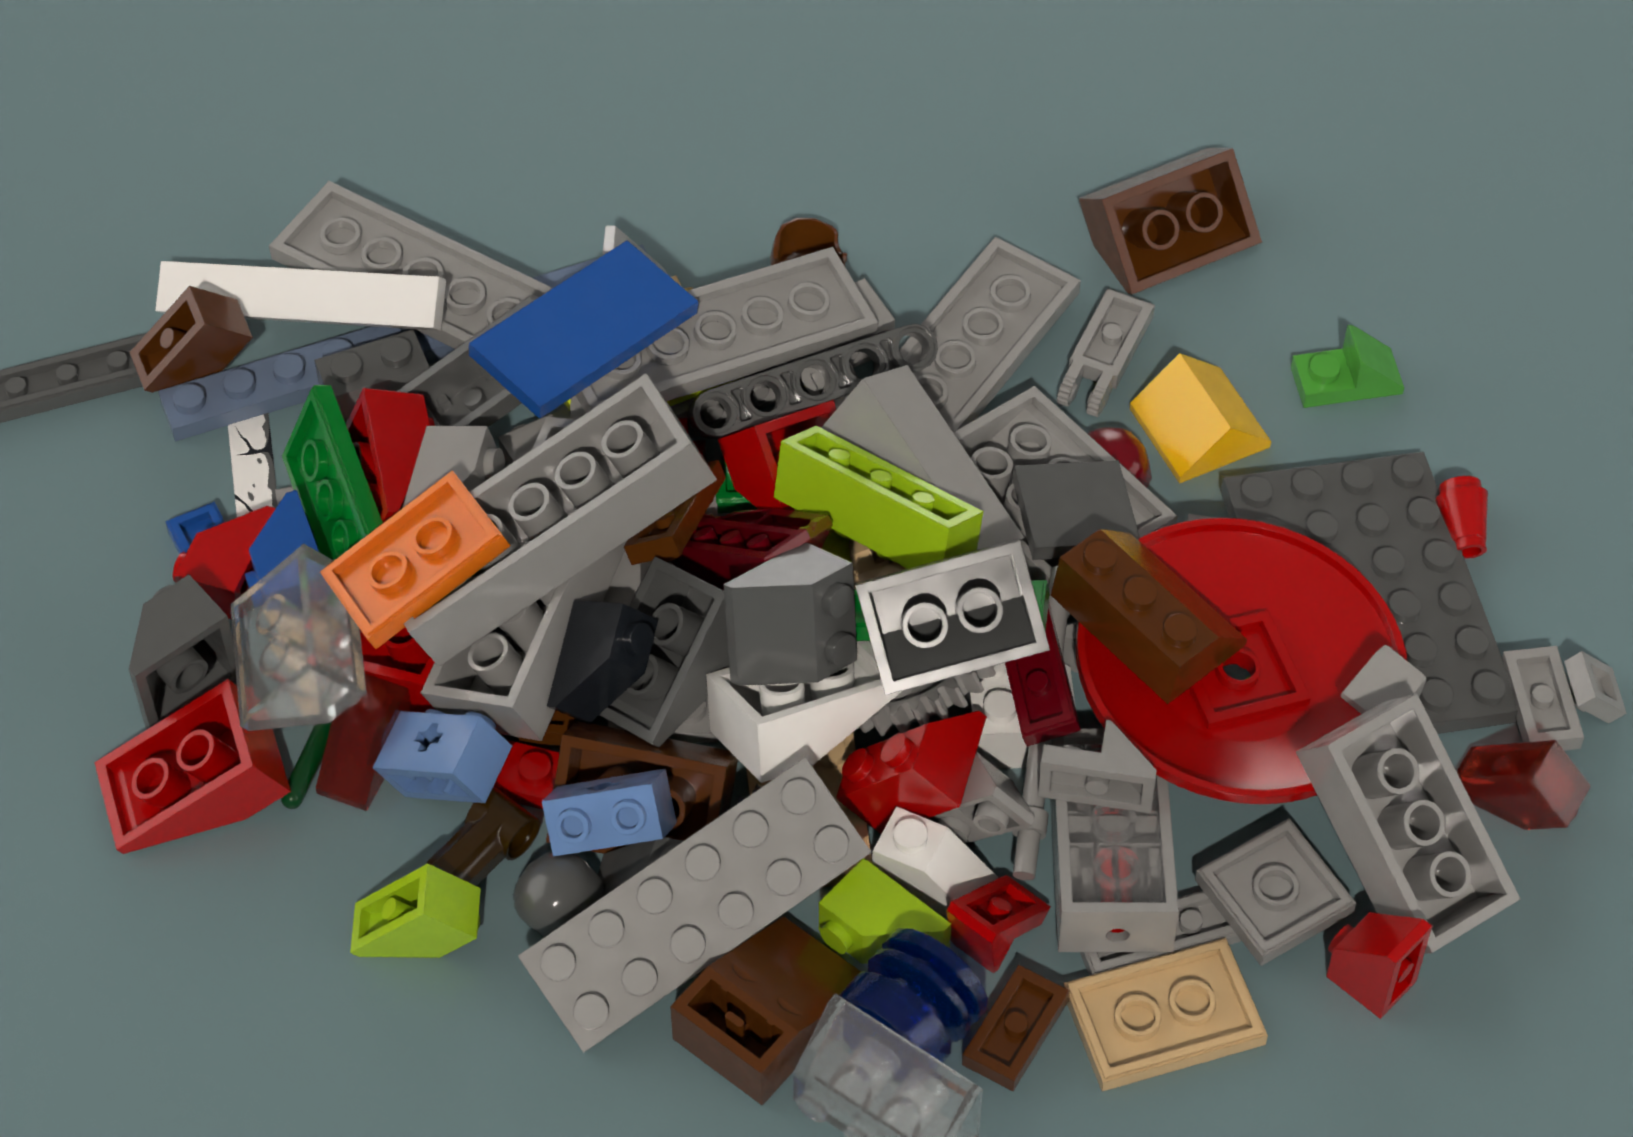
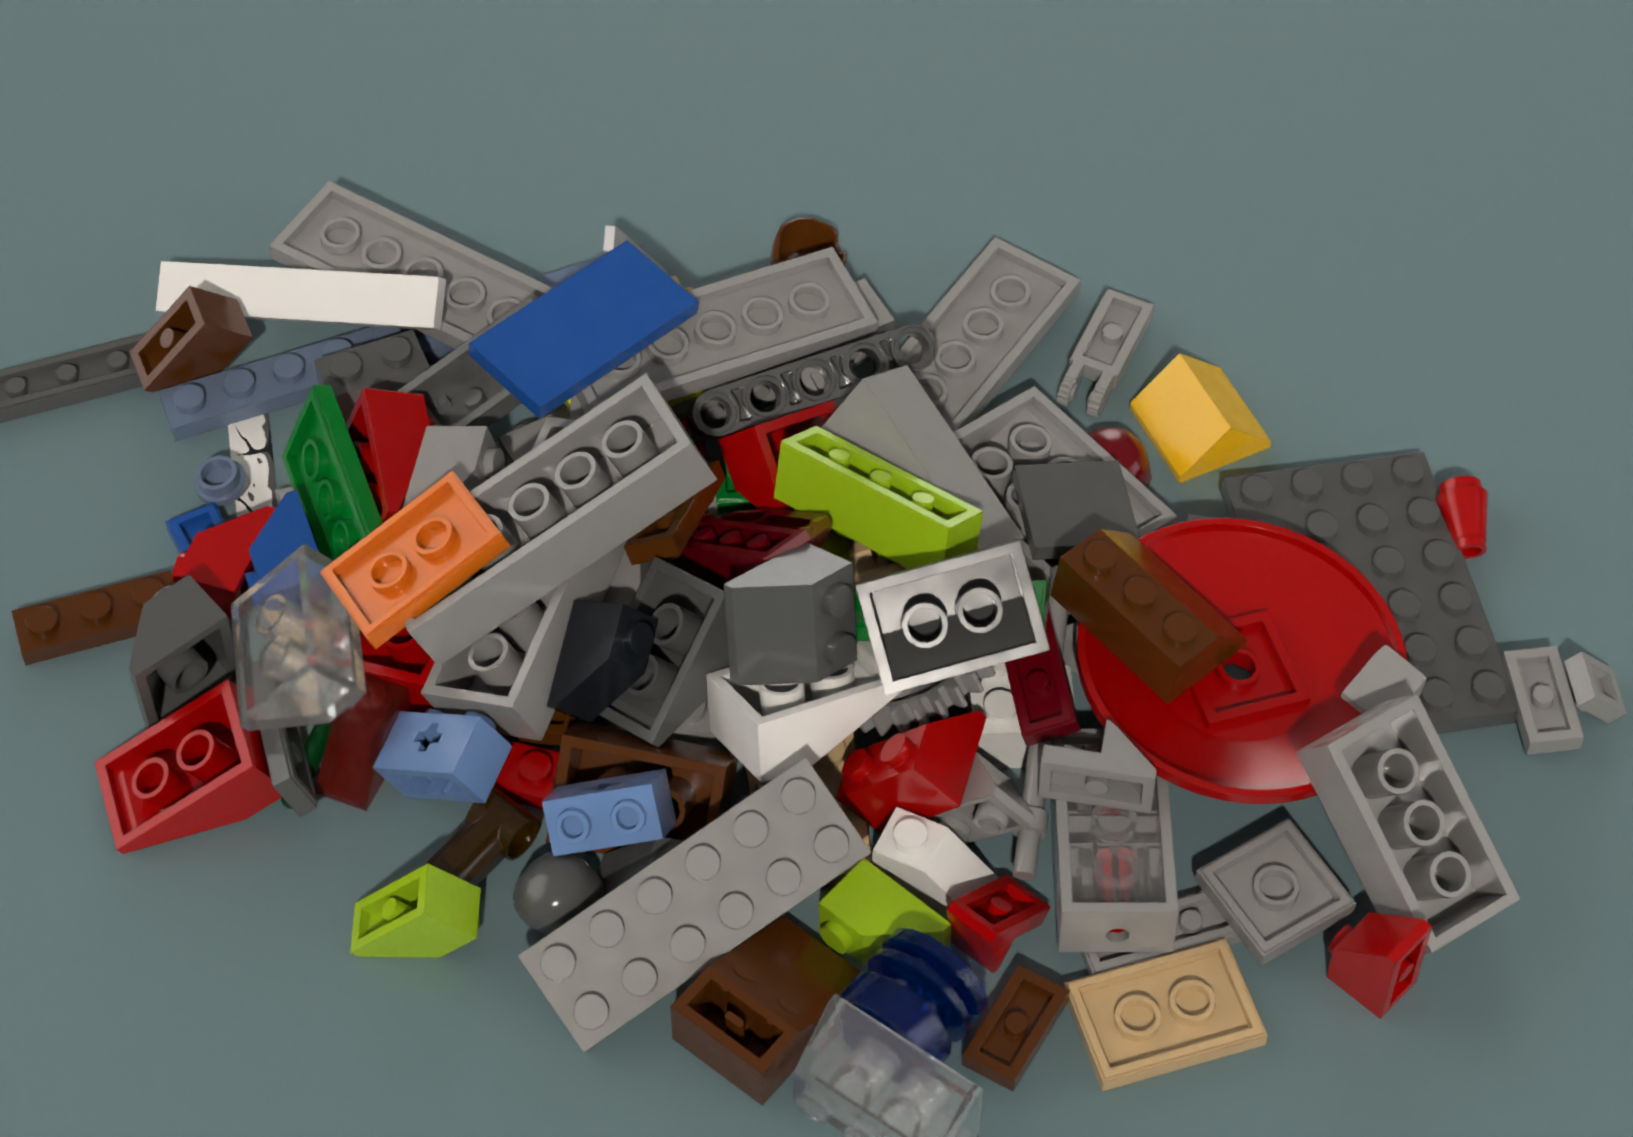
reddish brown slope [1078,148,1262,295] -> none
bright green slope [1291,325,1404,408] -> none
clear red slope [1456,740,1591,830] -> none
none -> reddish brown plate [12,570,174,666]
none -> sand blue plate [194,455,248,506]
none -> dark grey tile [246,660,318,817]

